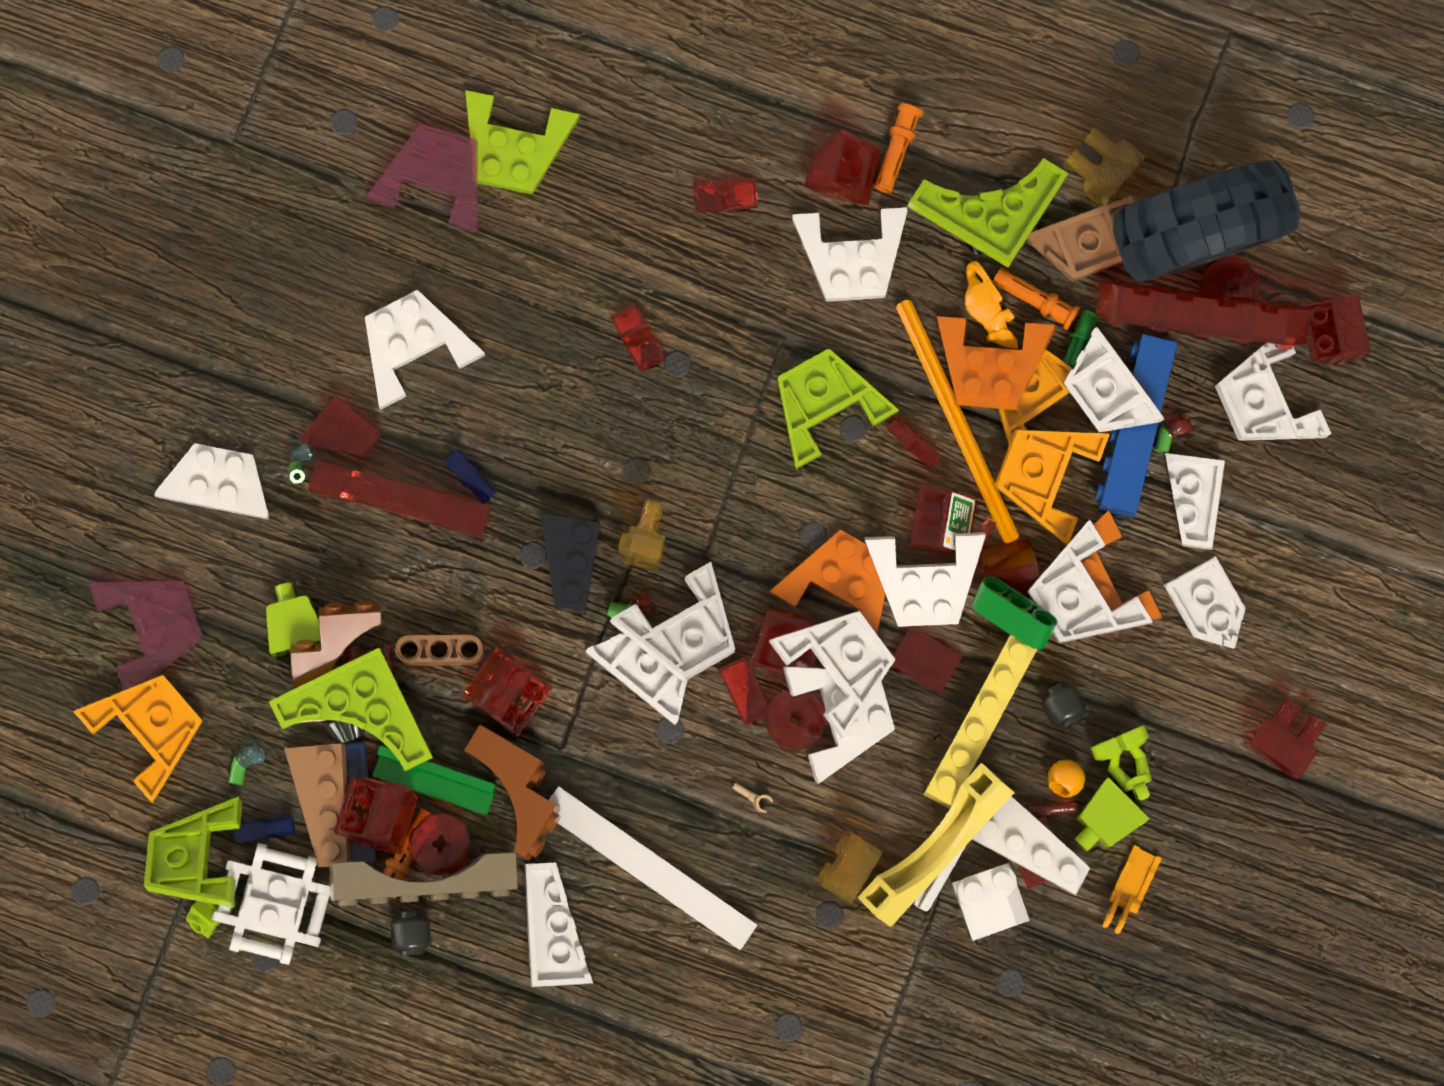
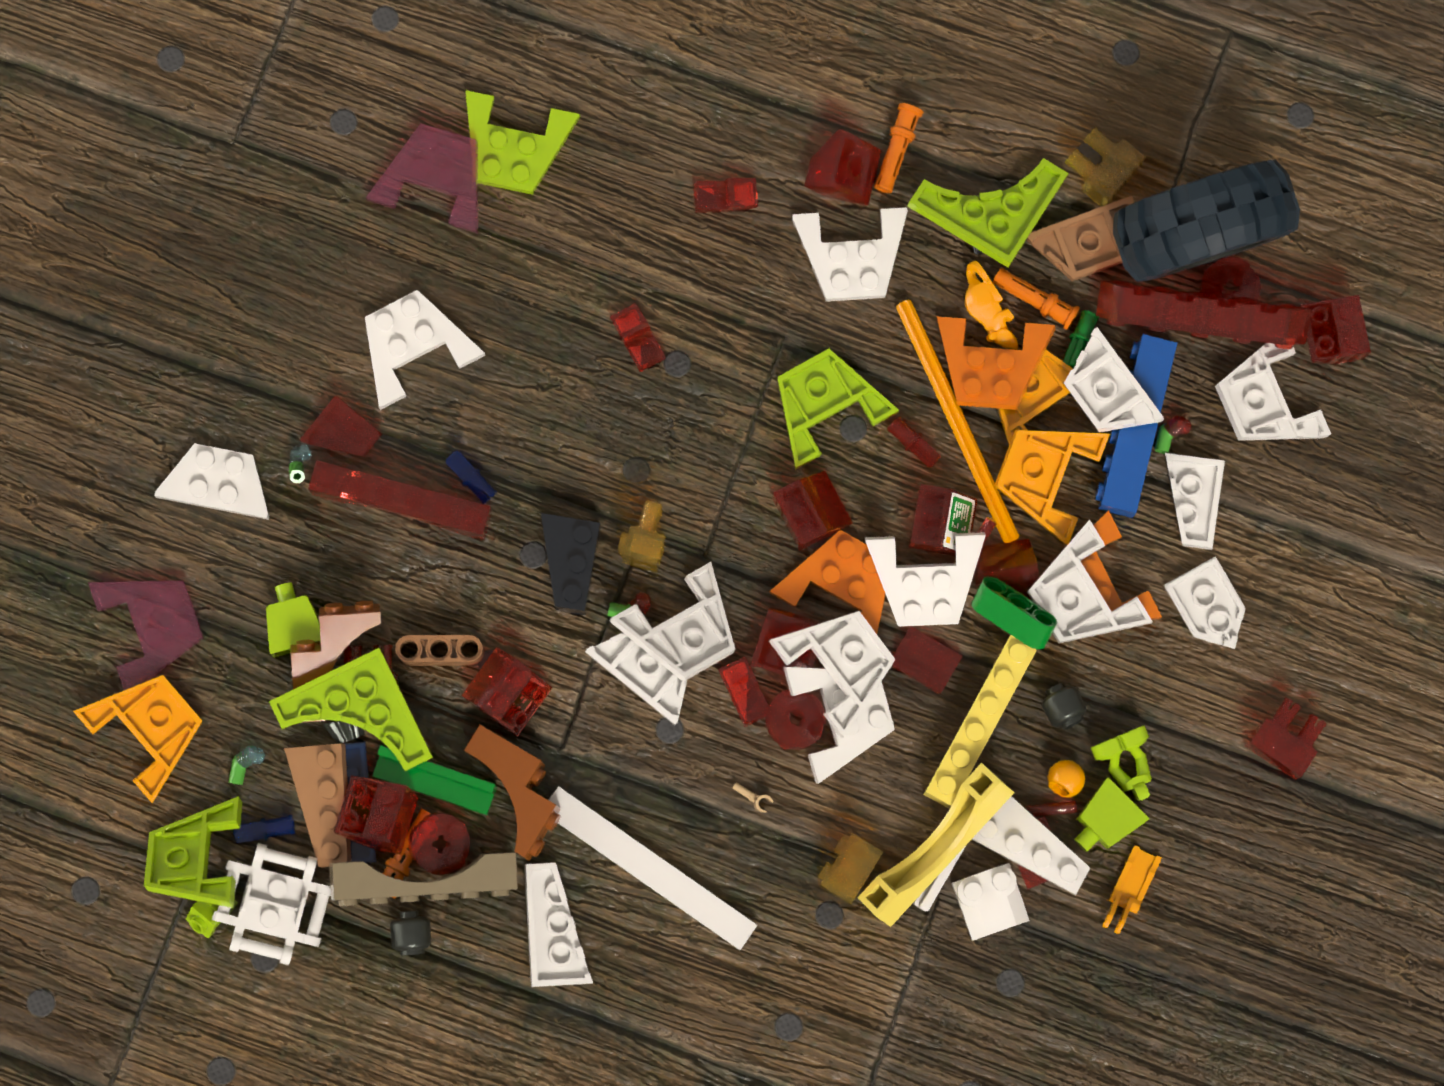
none -> clear red slope [772,471,853,551]

